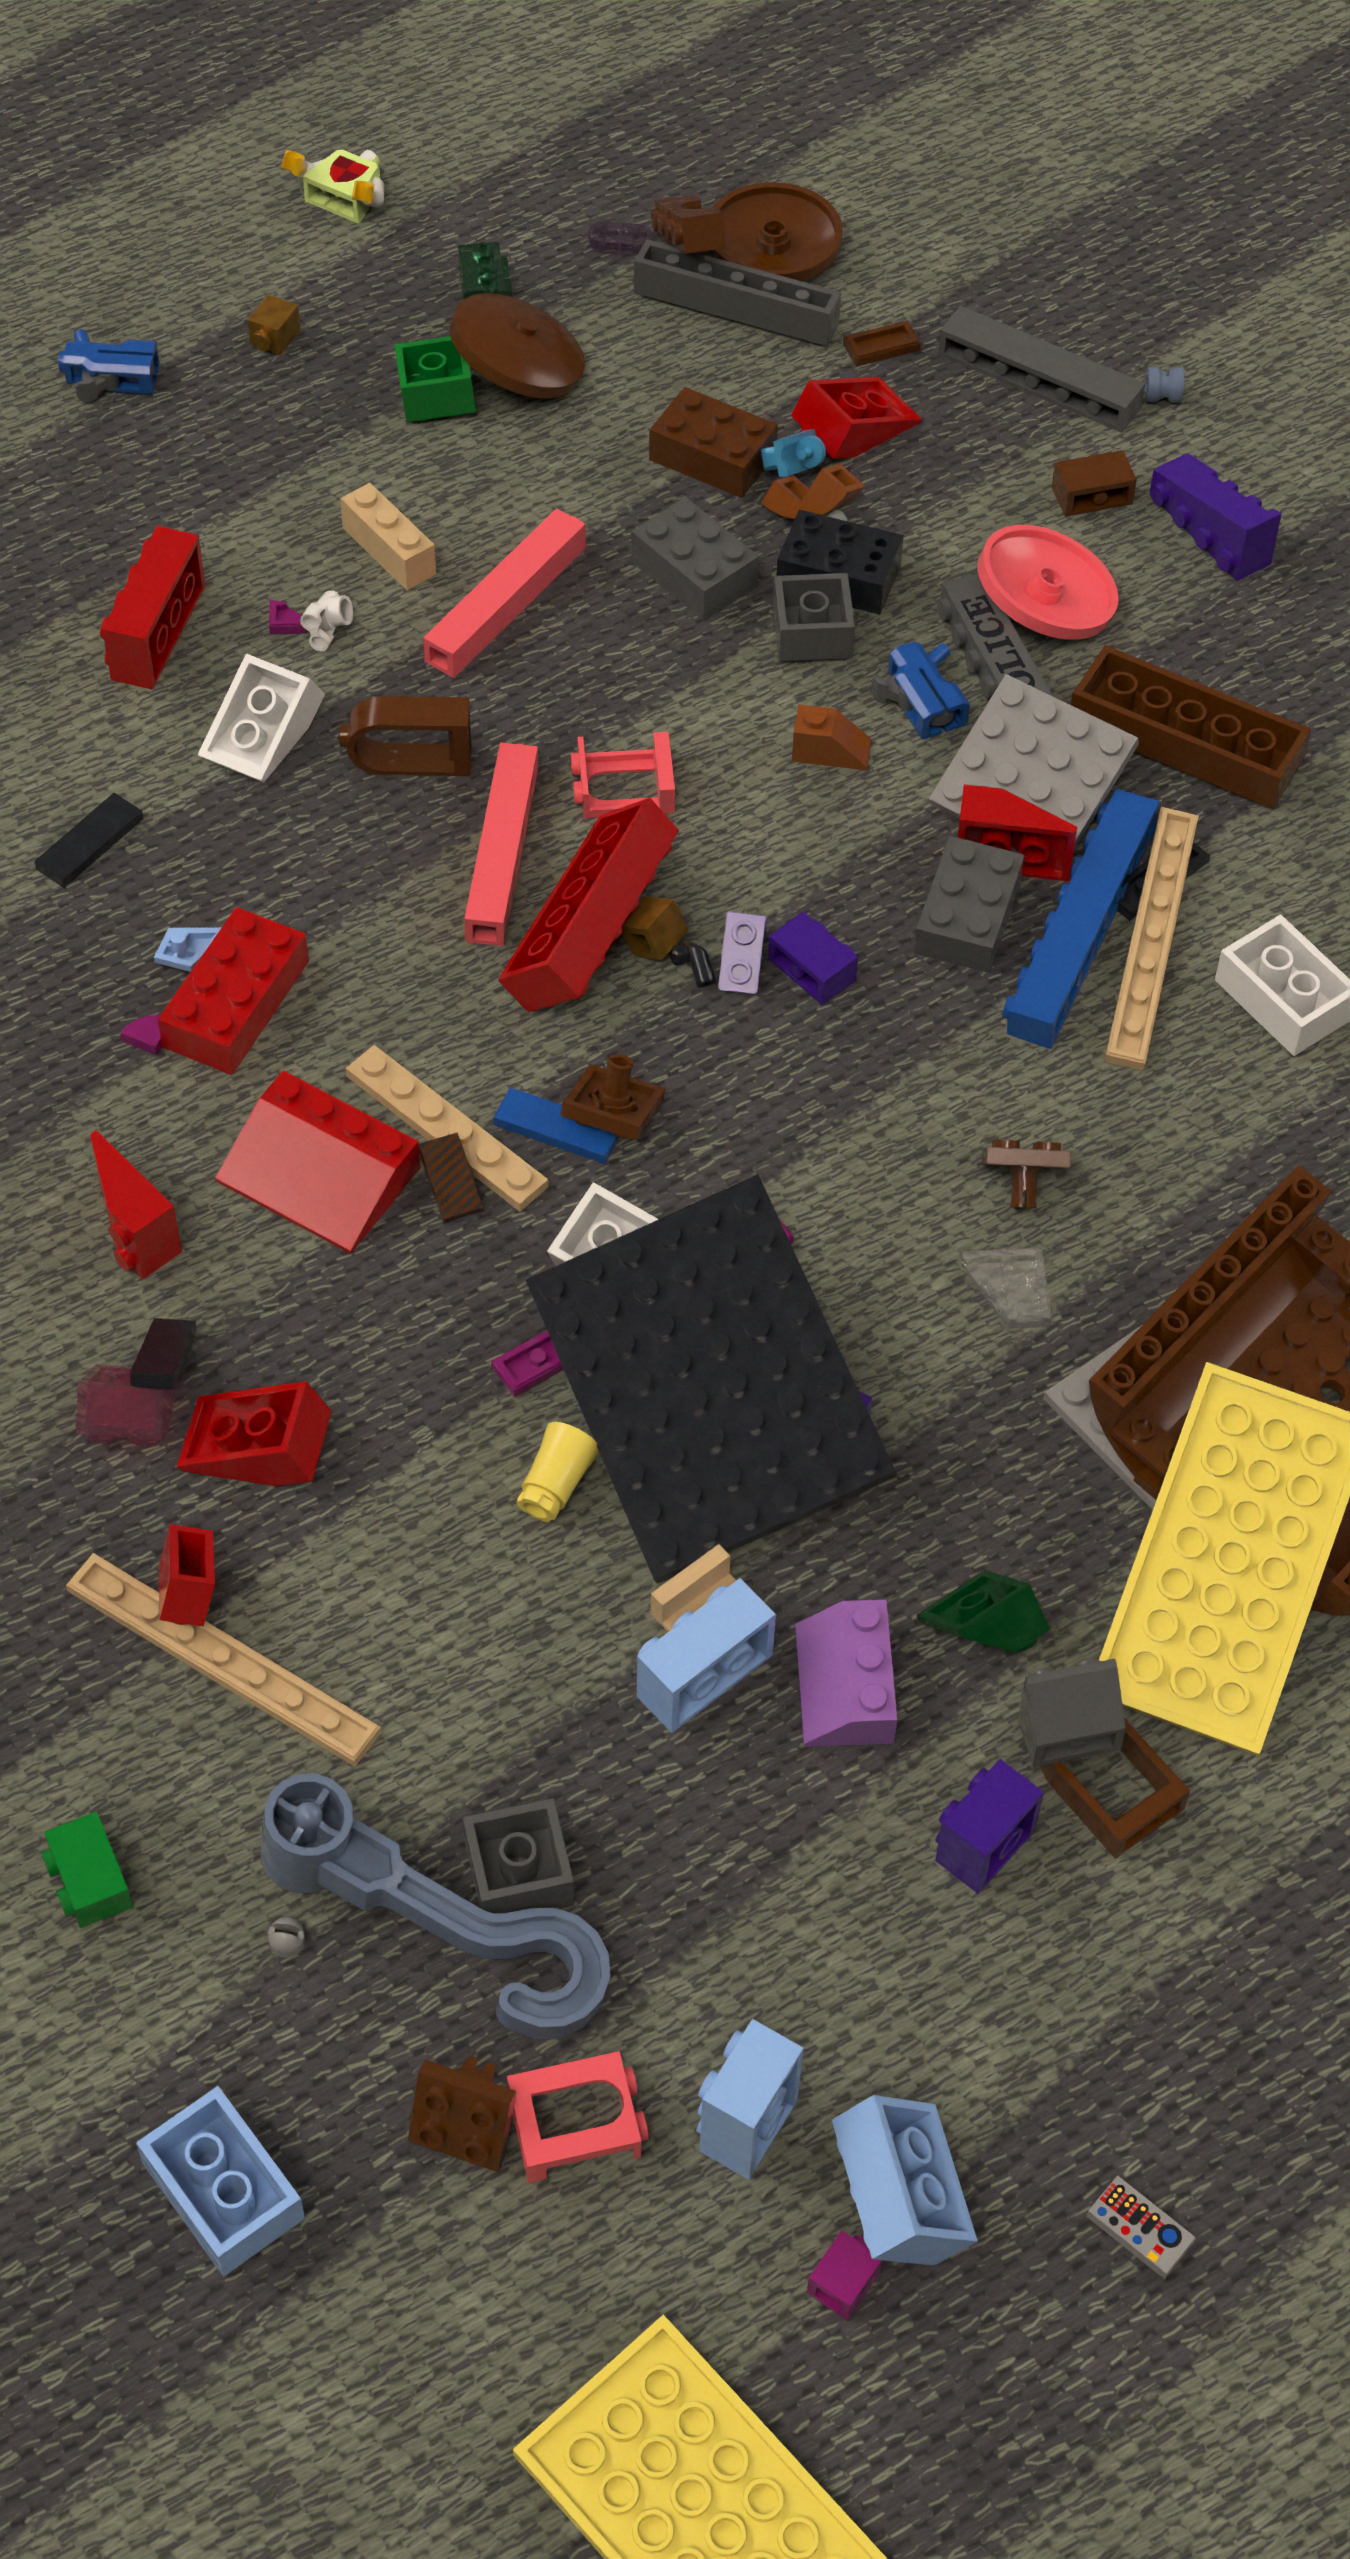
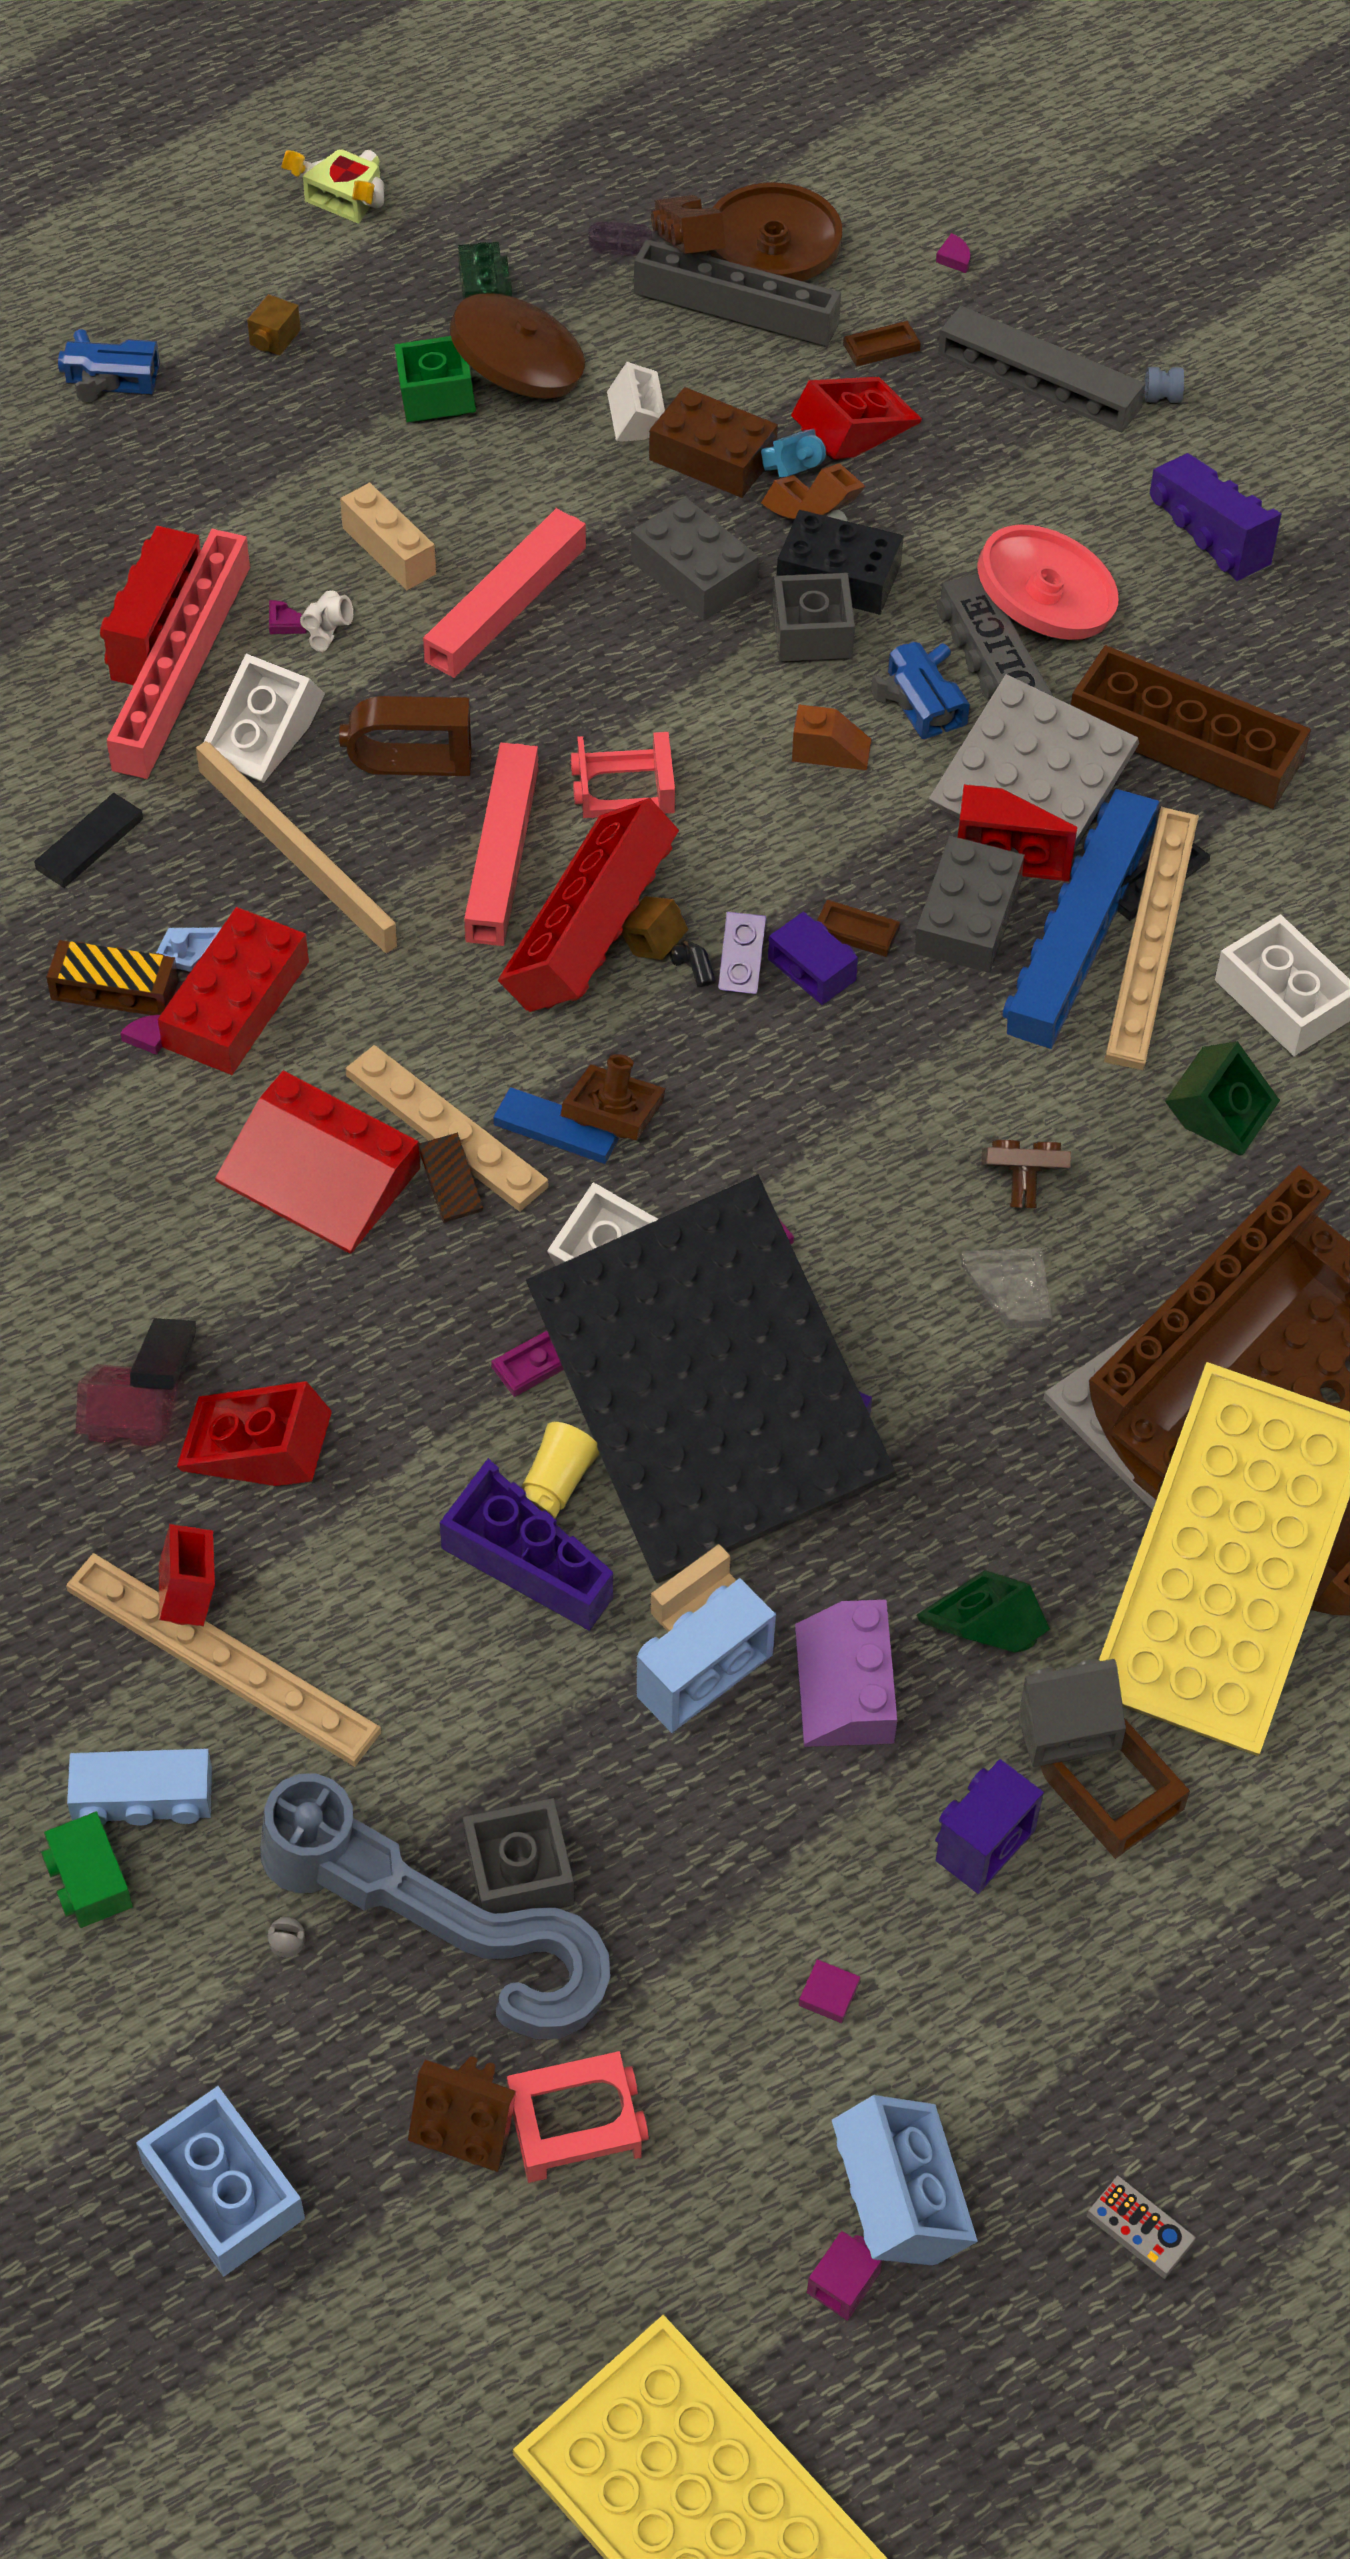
red slope [90,1130,182,1280] -> none
light blue brick [696,2019,803,2180] -> none
reddish brown brick [1052,450,1137,517] -> none
none -> brick [46,940,179,1015]
none -> light blue brick [67,1749,212,1825]
none -> coral brick [107,529,250,779]
none -> tan tile [196,741,397,953]
none -> dark purple wedge [439,1458,613,1631]
none -> white brick [607,362,665,442]
none -> magenta tile [798,1959,860,2023]
none -> reddish brown tile [817,900,900,957]
none -> magenta tile [936,233,970,273]
none -> dark green slope [1165,1041,1280,1156]

